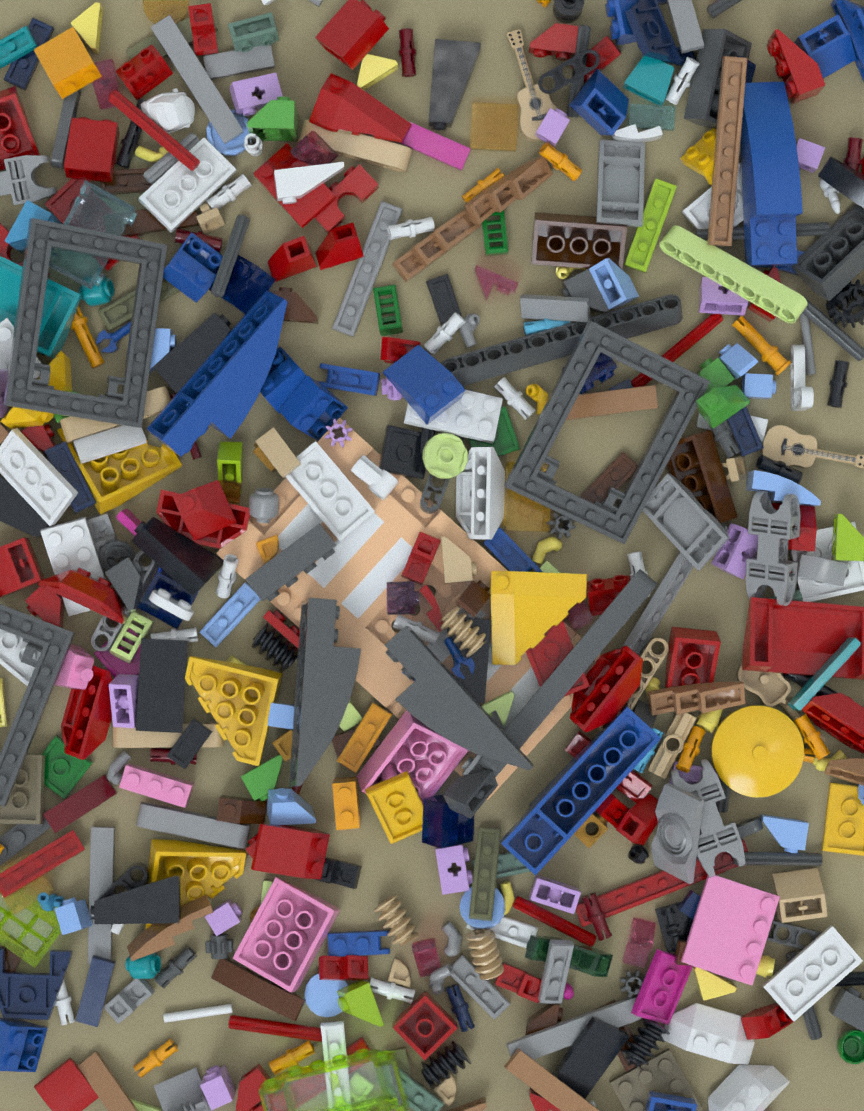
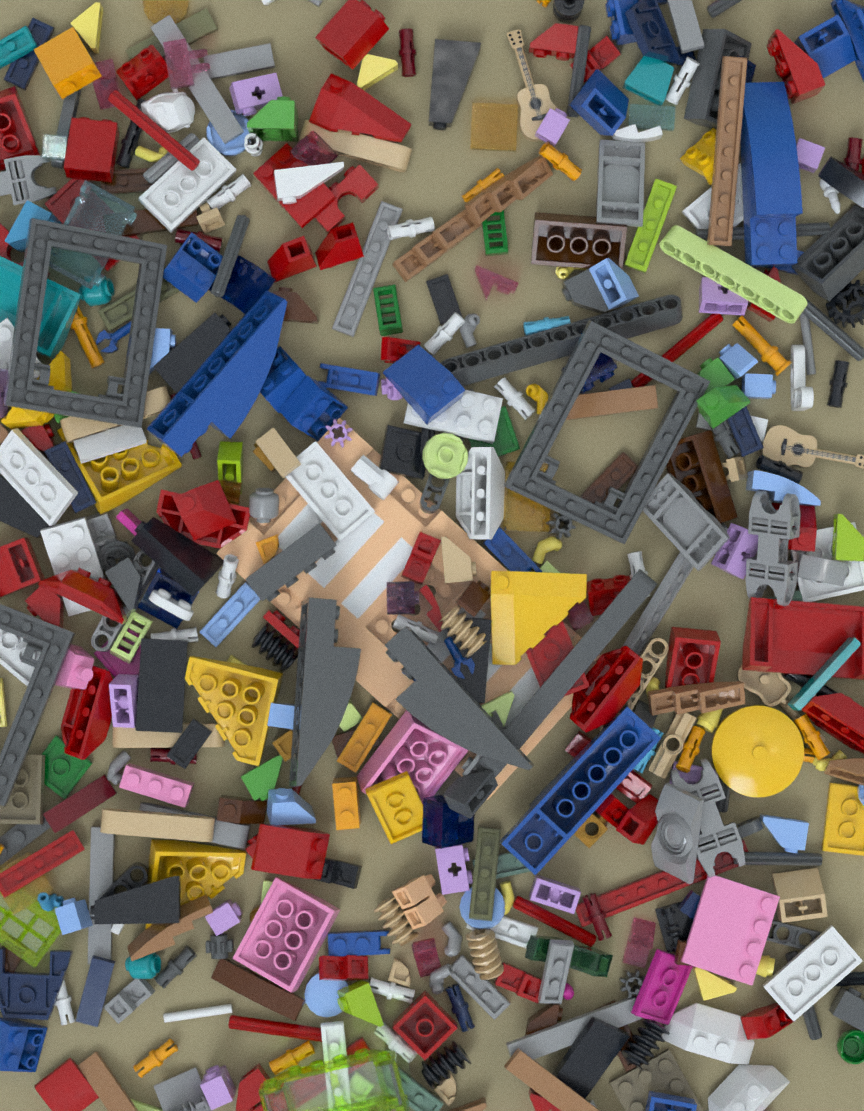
red slope [188,3,218,56] -> none
sand green bracket [228,12,280,52] -> none
dark pink tile [399,121,471,171] -> none
light grey tile [520,294,590,322] -> none
black beam [538,49,600,94] -> none
black hinge [628,844,649,864] -> none
none -> clear light blue plate [42,134,68,161]
none -> tan beam [100,808,215,842]
none -> clear pink hinge [163,38,210,90]
none -> white pin [374,1022,418,1063]
none -> light nougat hips [392,874,447,930]

